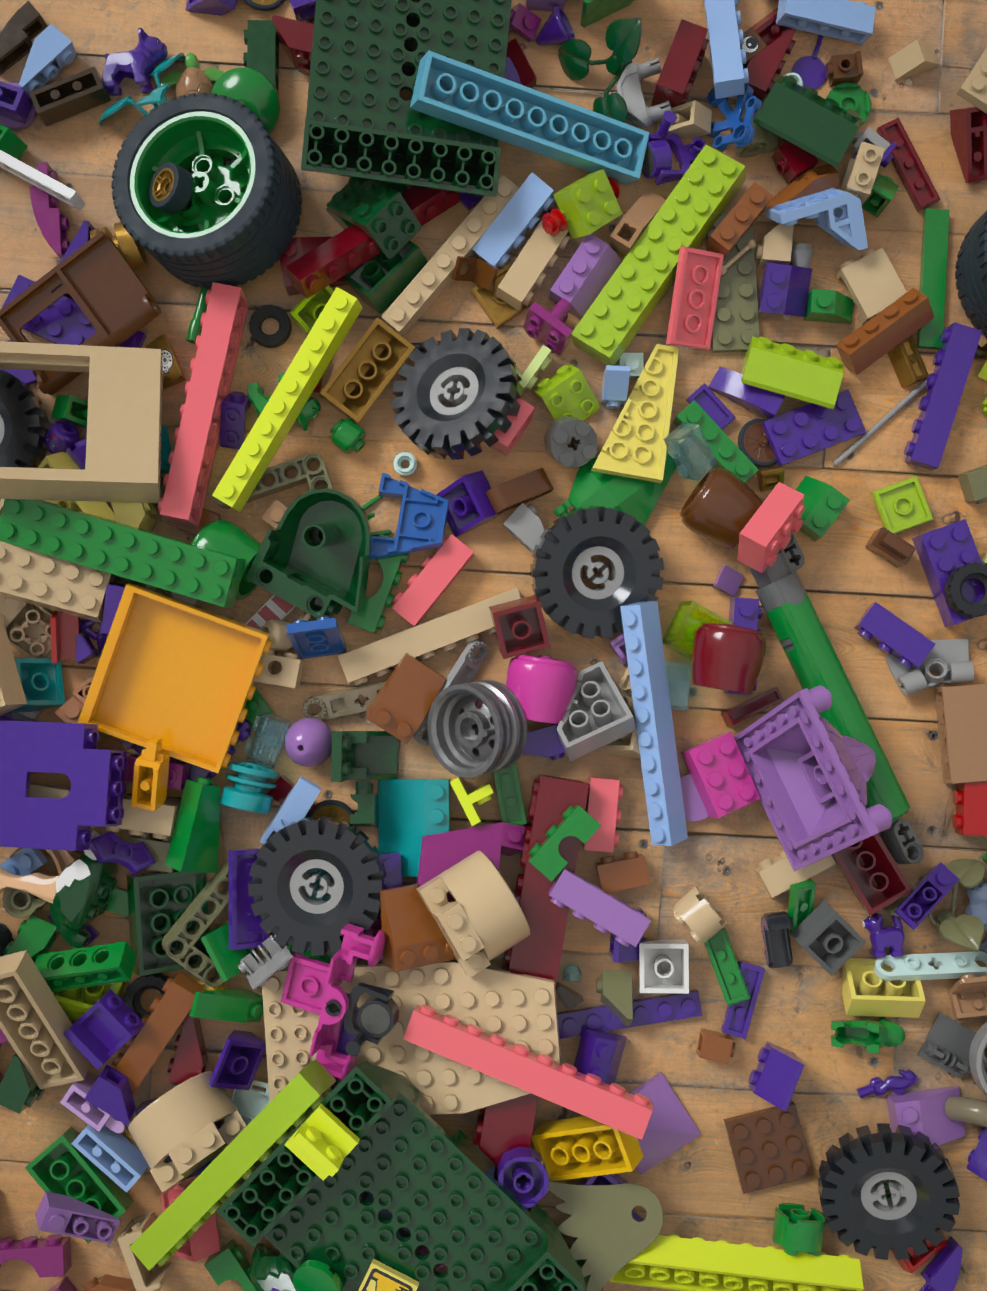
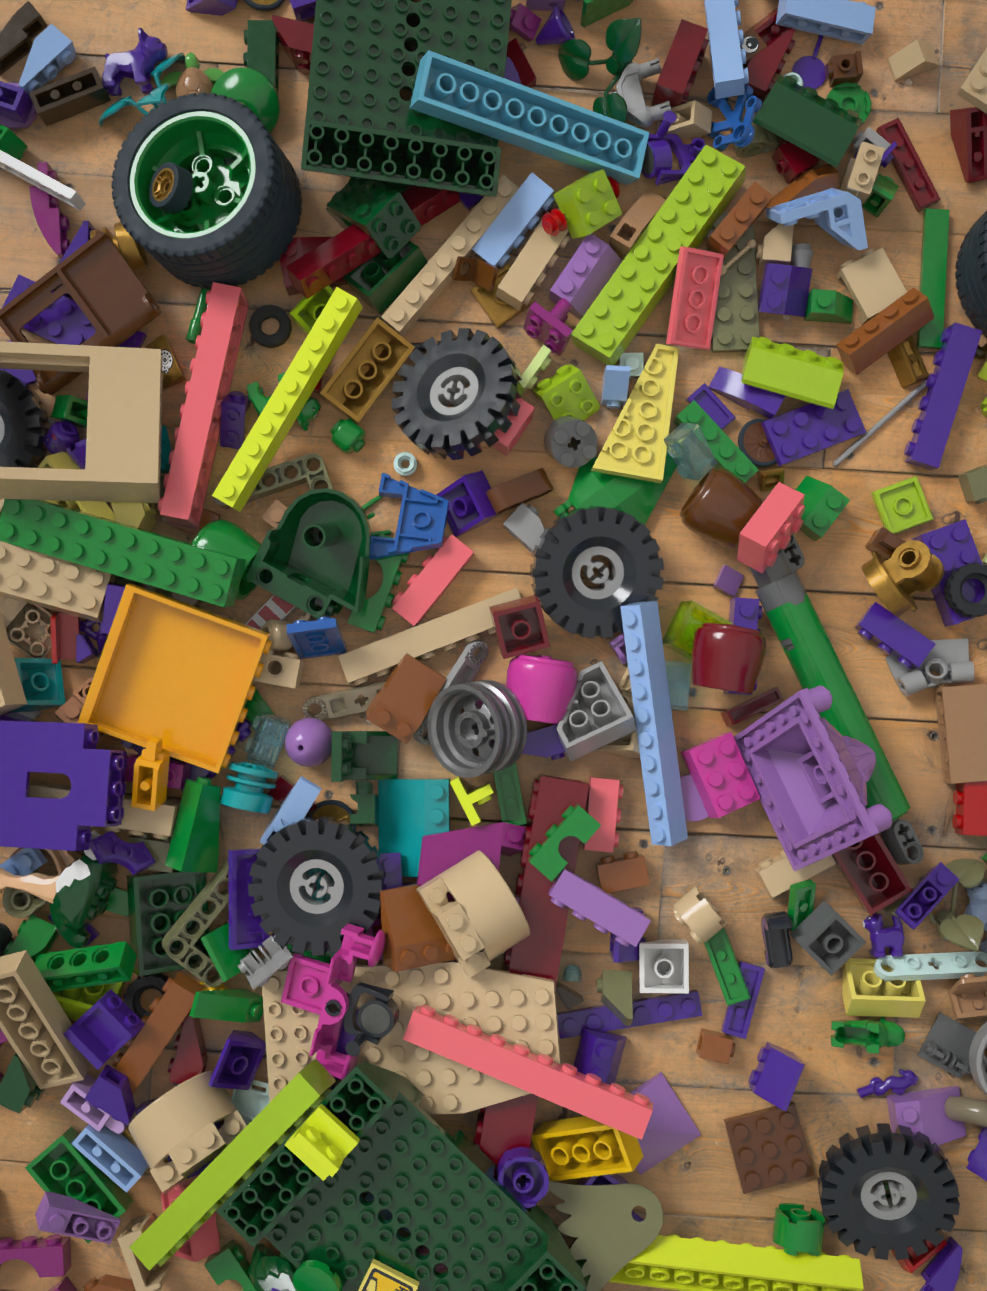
none -> pearl gold piece [861,540,944,617]

